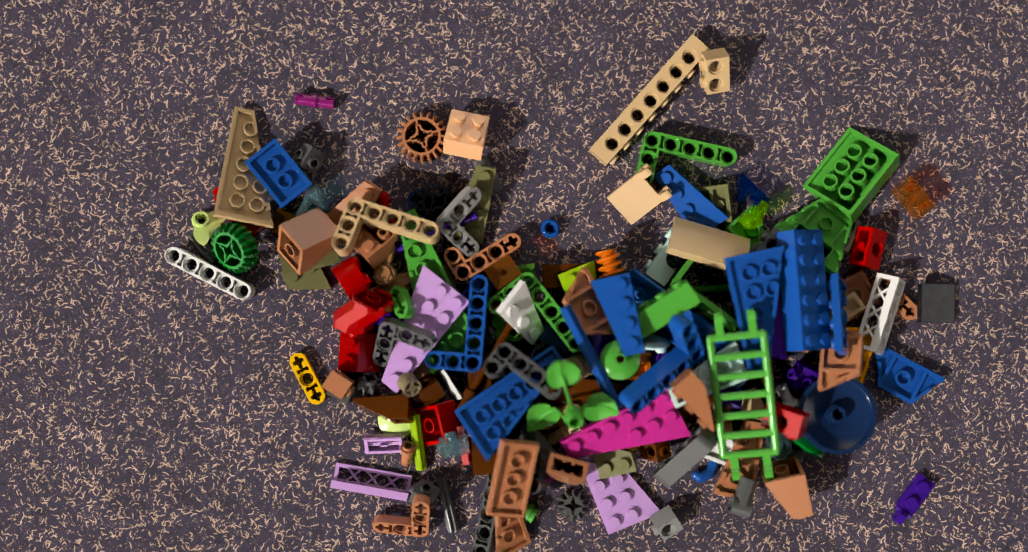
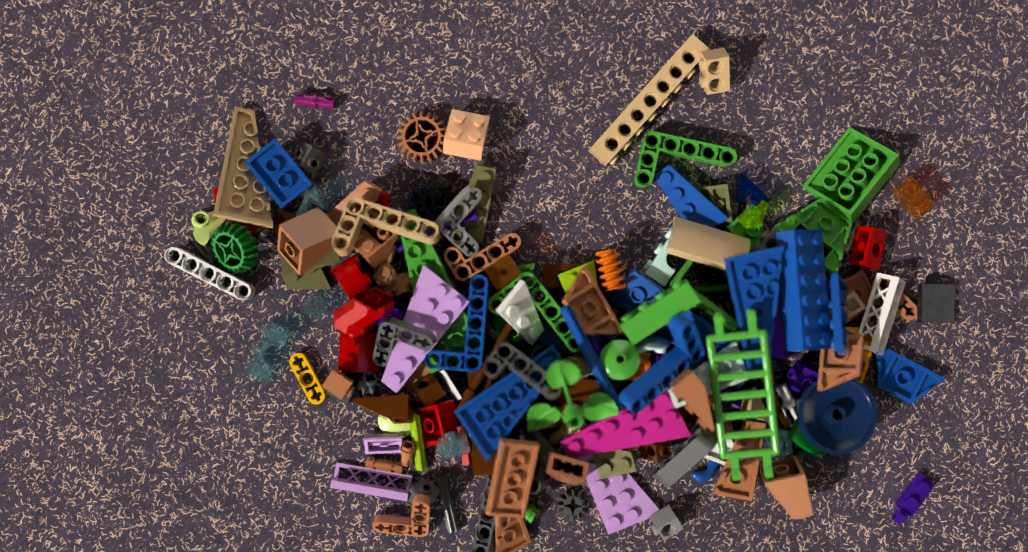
bright green beam [389,285,415,320] -> none
dark tan wheel [397,372,422,397] -> none
blue plate [541,219,560,238] -> none
blue wing [590,273,646,356] -> none
tan flag [607,163,672,225] -> none
dark grey piece [728,475,758,519] -> none
red brick [760,401,810,440] -> none
none -> clear light blue arch [244,321,294,384]
none -> clear light blue gear [303,295,327,319]
none -> nougat axle [365,457,404,474]

